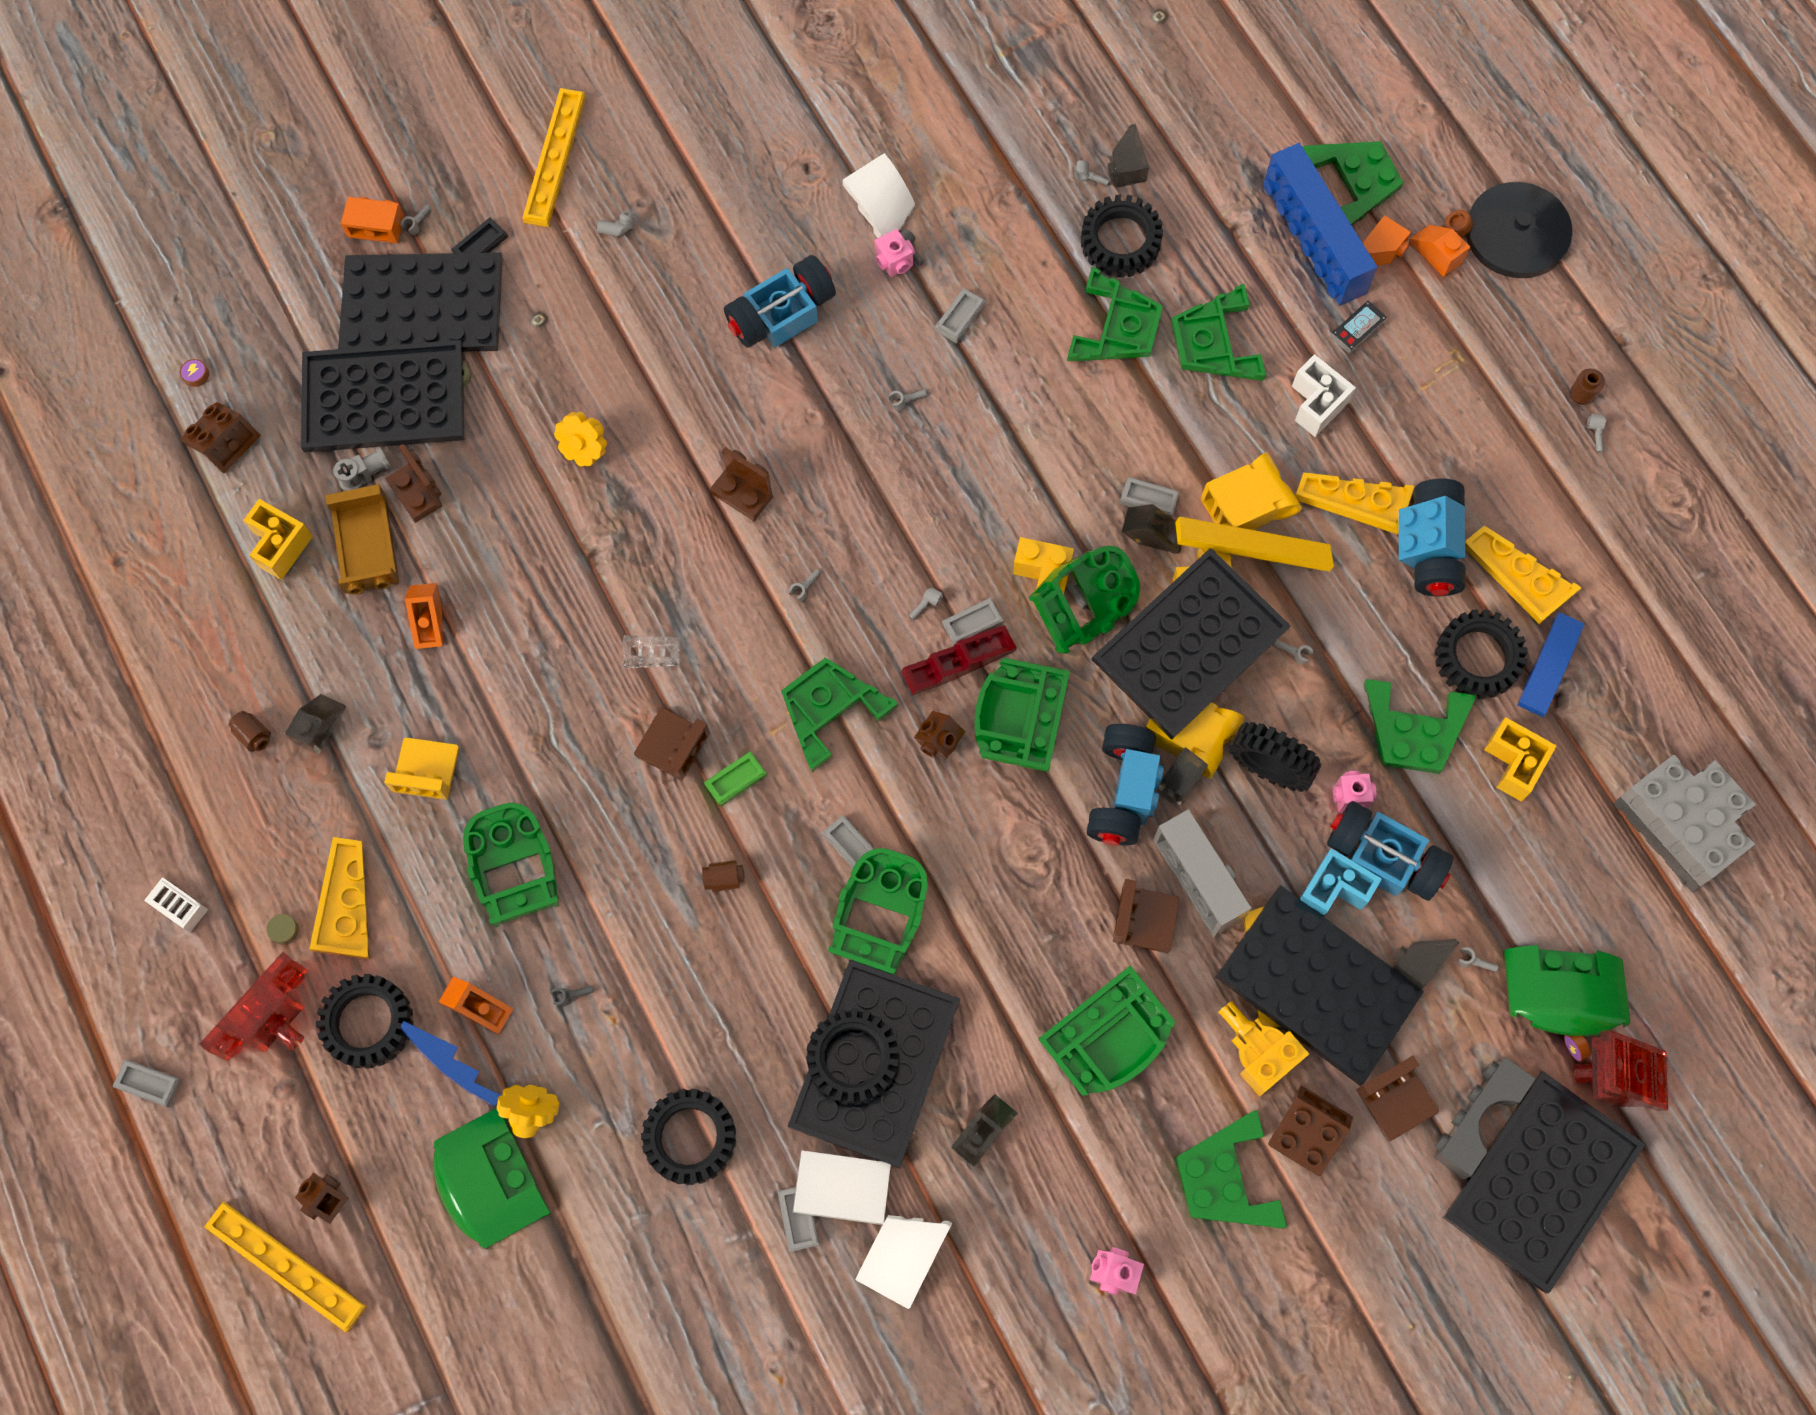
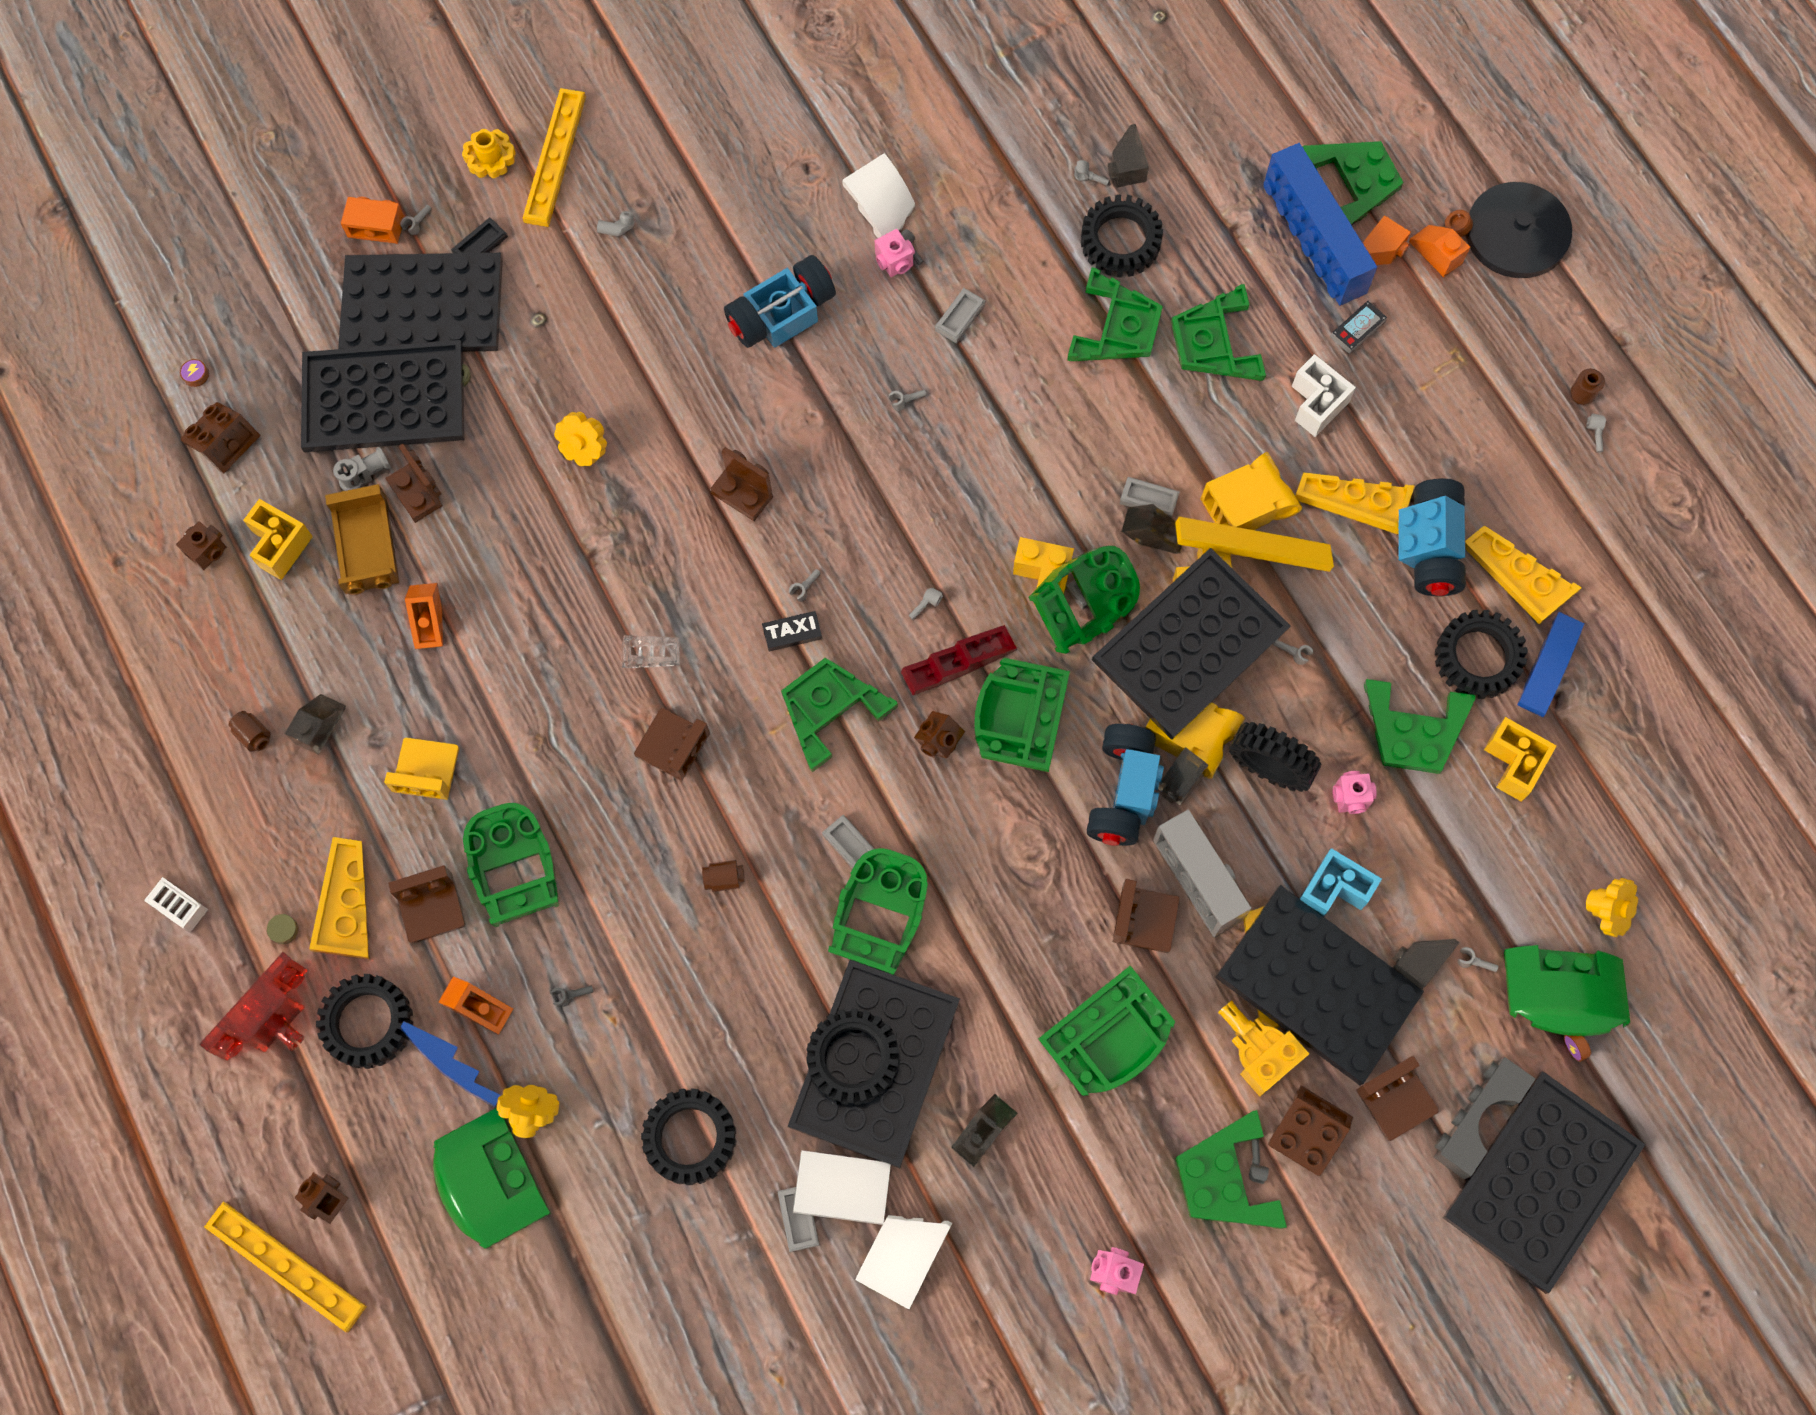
light grey tile [112,1059,182,1108] -> none
bright green tile [704,751,767,807] -> none
light grey tile [942,598,1004,646] -> none
brick [1327,801,1454,901] -> none
clear red brick [1574,1030,1668,1111] -> none
light grey piece [1613,755,1756,892] -> none
none -> reddish brown brick [176,521,227,570]
none -> reddish brown bracket [388,865,466,944]
none -> yellow plant [462,129,516,178]
none -> black tile [762,611,822,652]
none -> dark grey hand [1249,1139,1269,1184]
none -> yellow plant [1586,878,1638,937]

